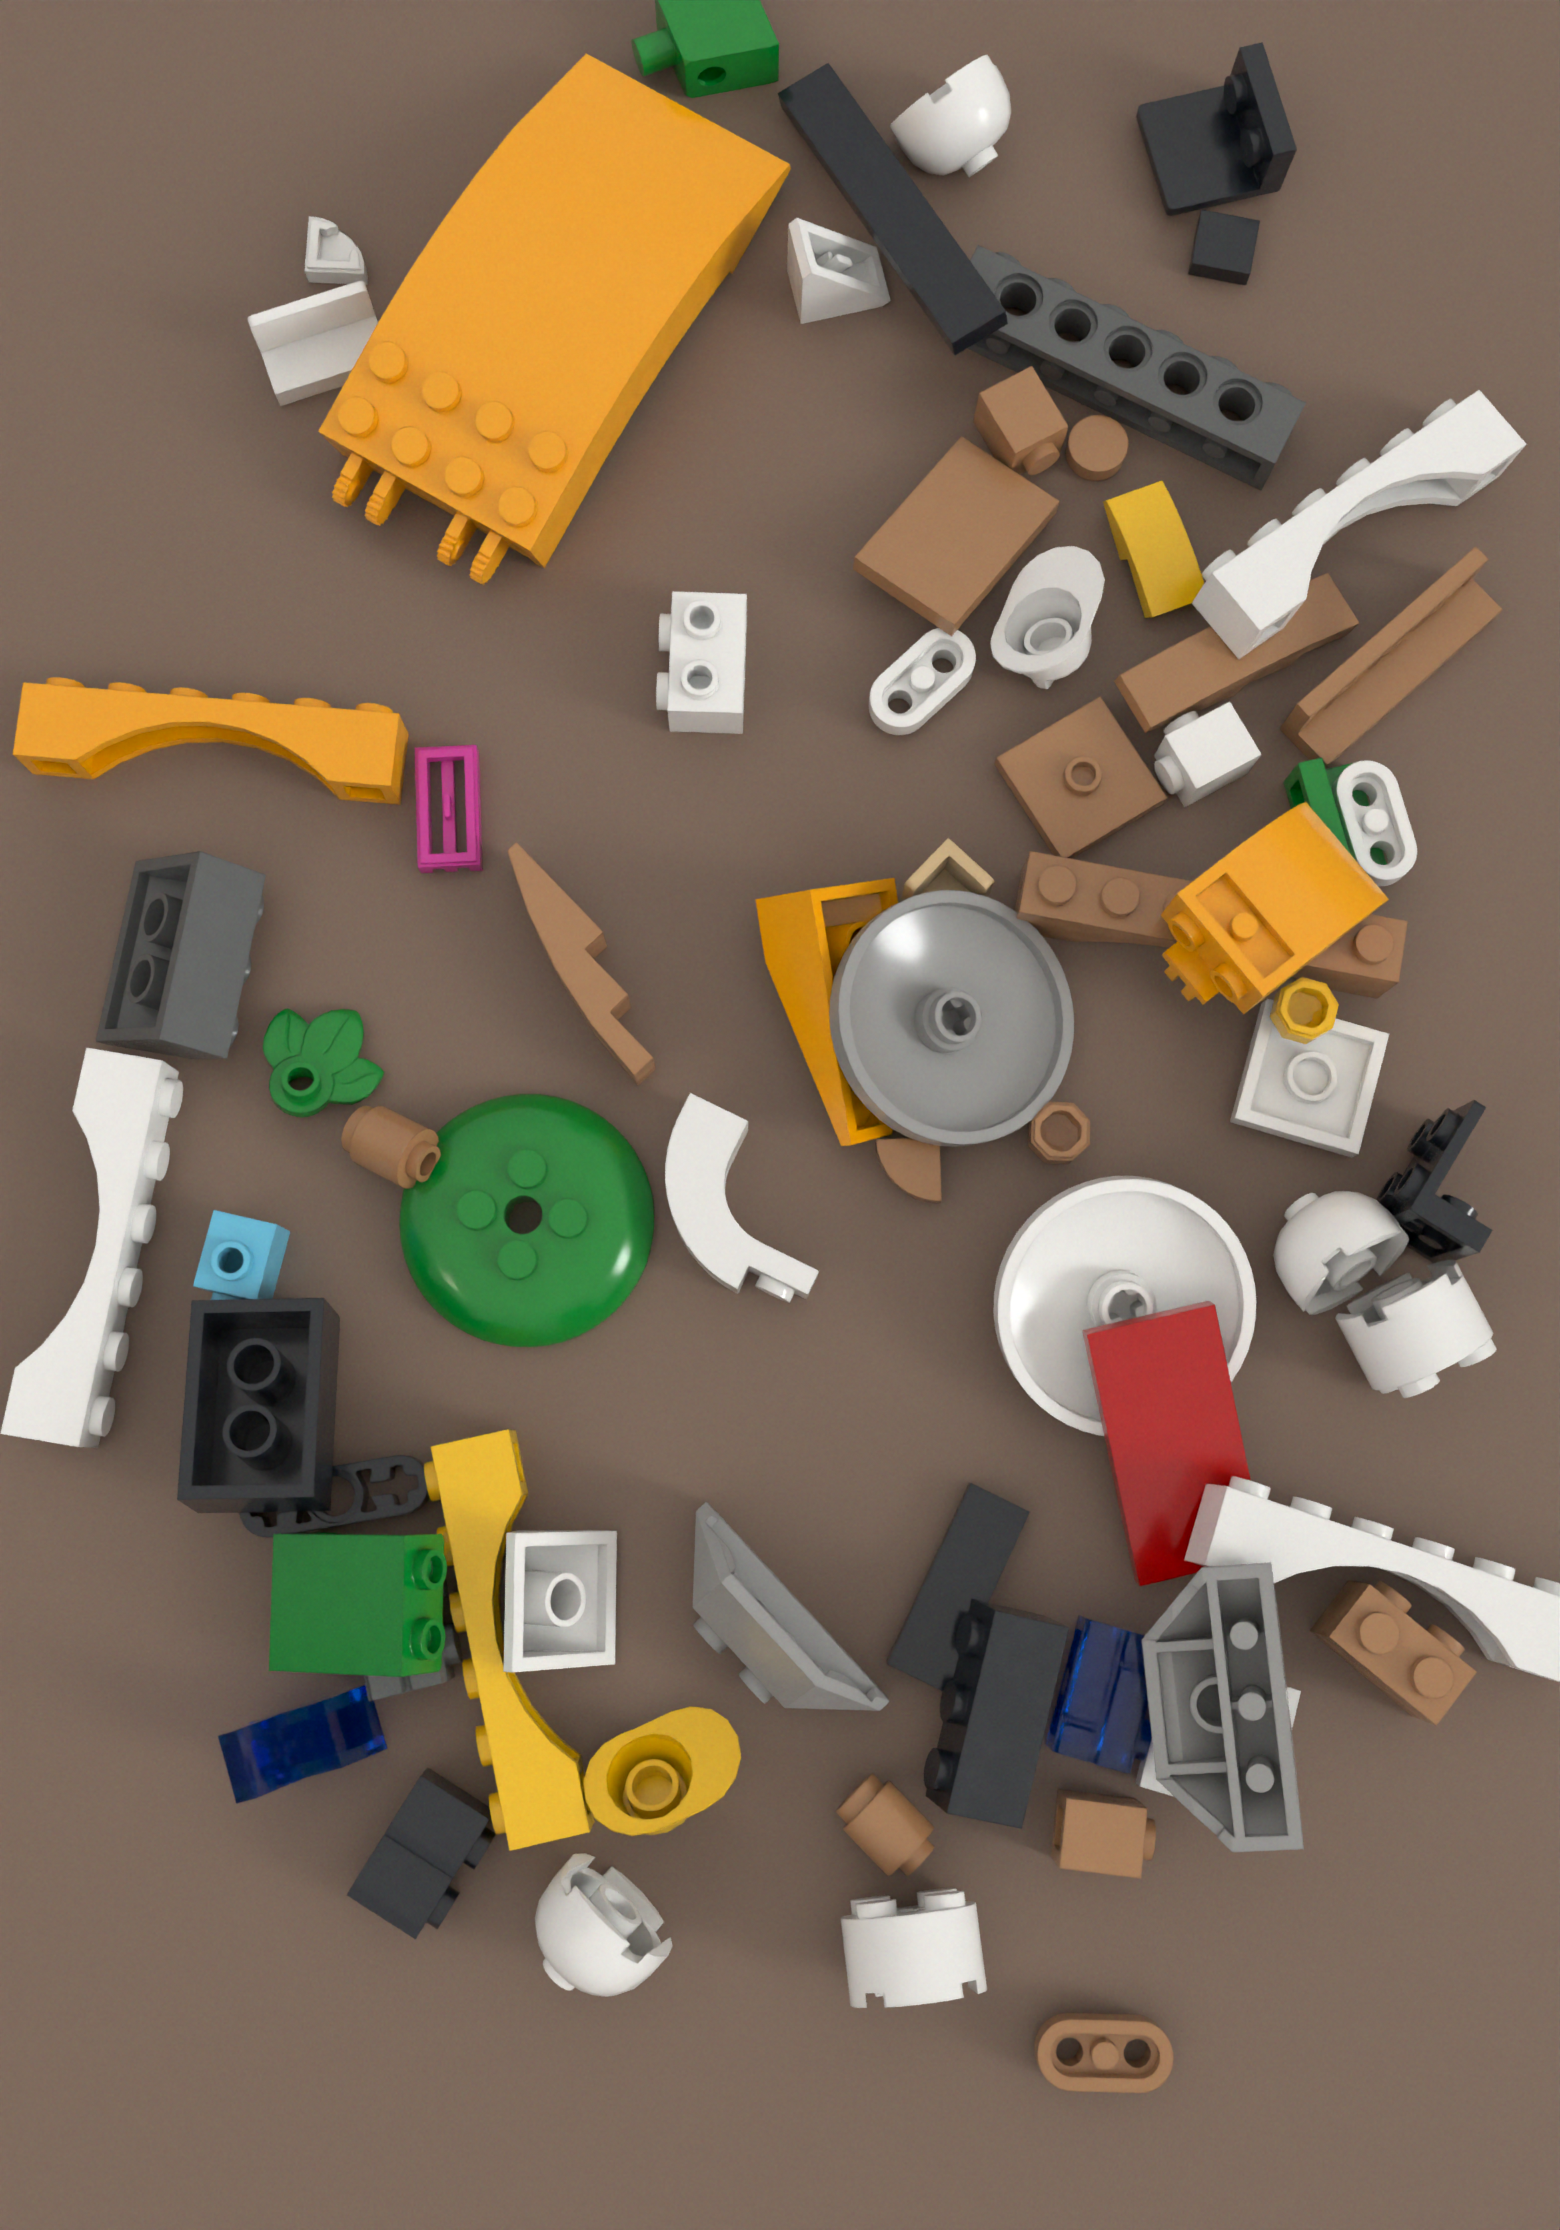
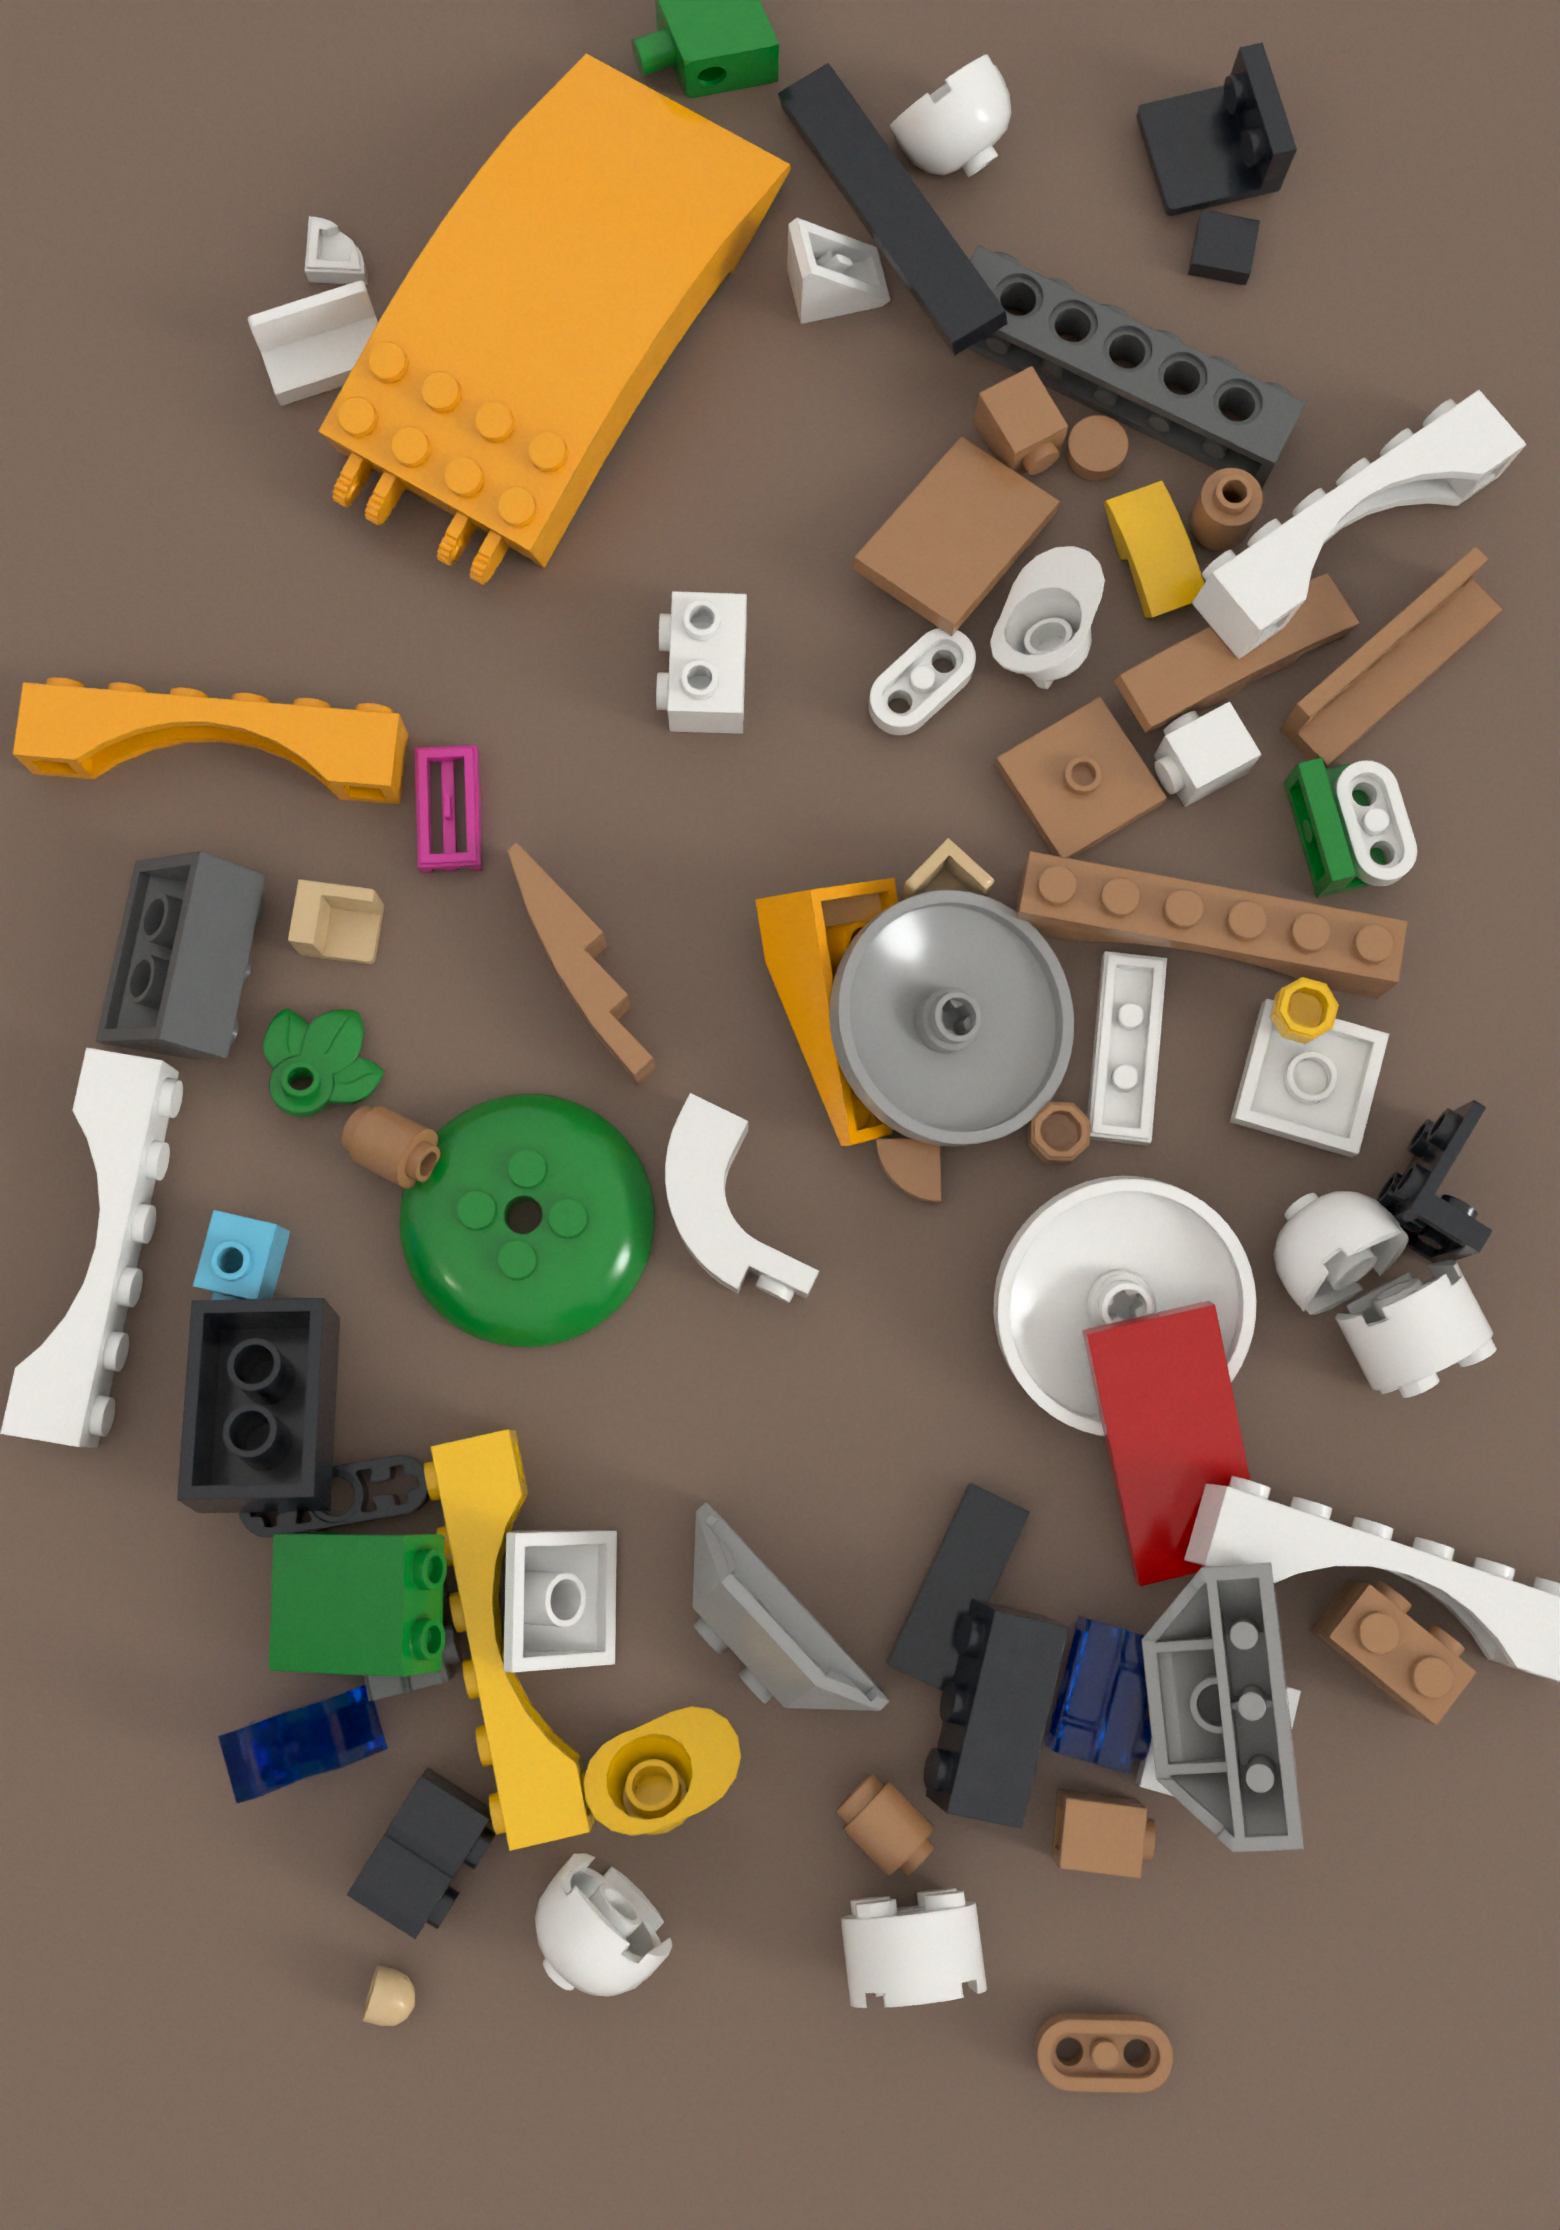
light orange piece [1161,802,1389,1015] -> none
none -> tan panel [288,879,385,965]
none -> tan hinge [361,1965,415,2026]
none -> white tile [1087,951,1167,1146]
none -> medium nougat brick [1190,468,1263,551]

